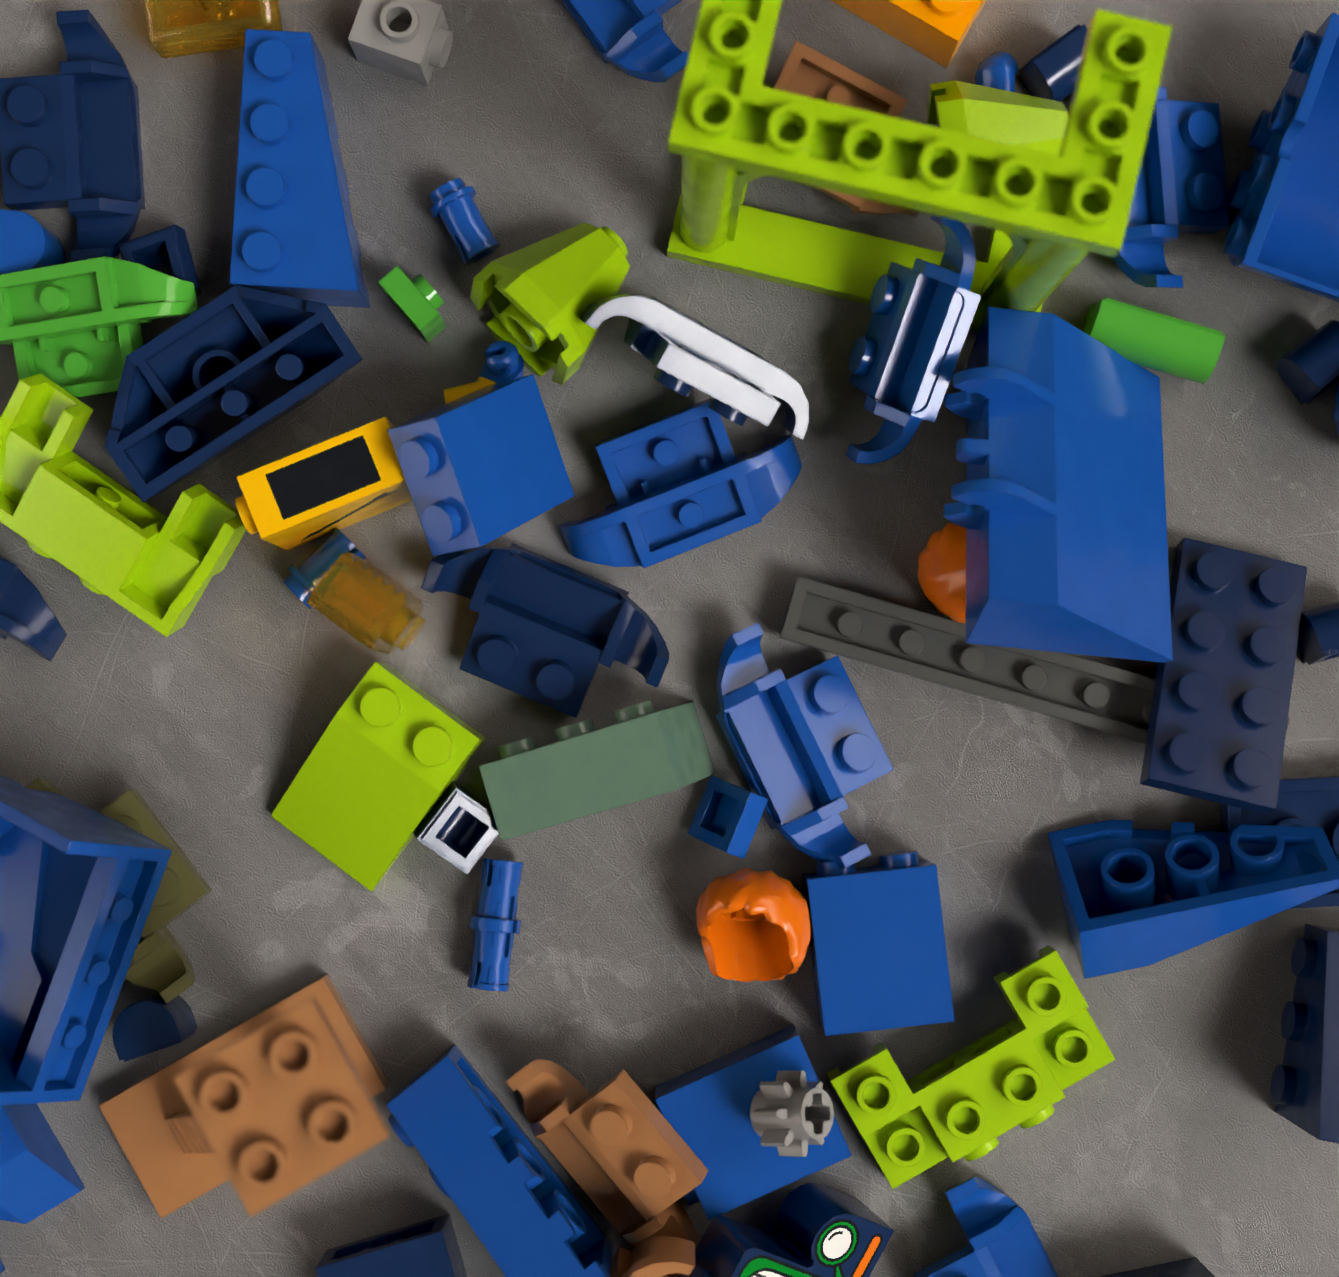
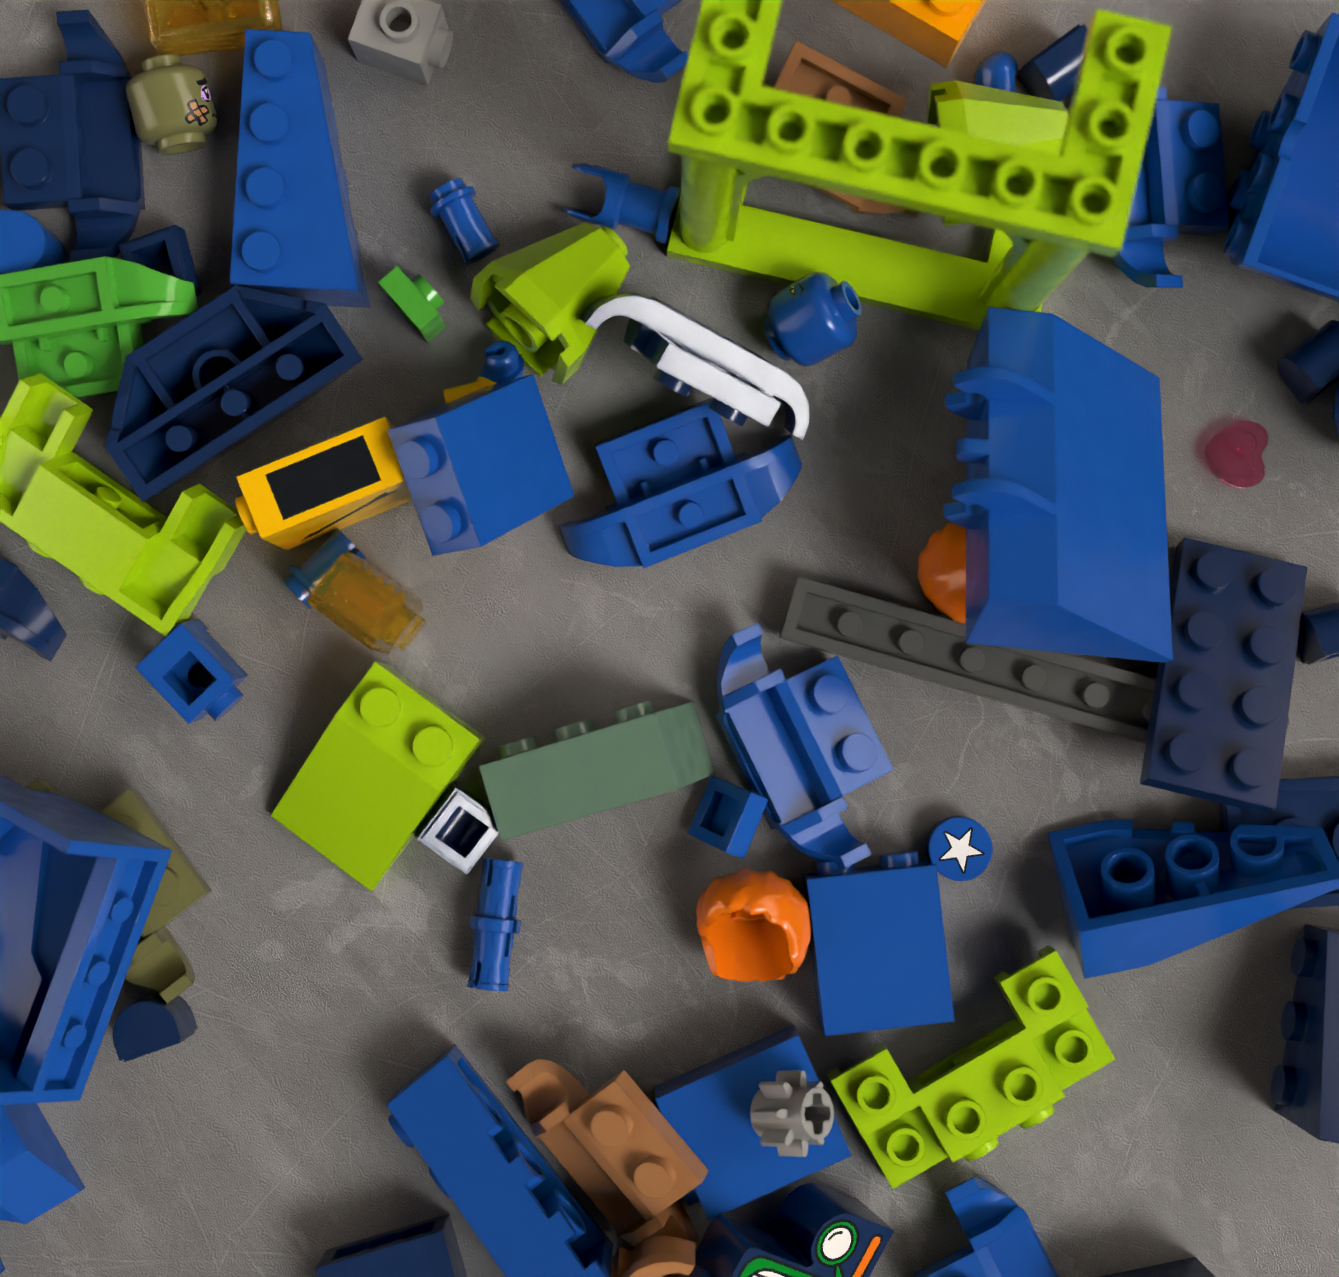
medium nougat piece [99,974,391,1218] -> none
dark blue plate [421,543,669,718] -> none
blue plate [846,214,981,464] -> none
bright green brick [1083,298,1226,384] -> none
none -> olive head [126,54,217,155]
none -> blue brick [135,619,248,724]
none -> blue piece [562,163,681,244]
none -> blue head [763,272,862,367]
none -> blue tile [926,816,993,881]
none -> clear pink piece [1204,421,1269,489]

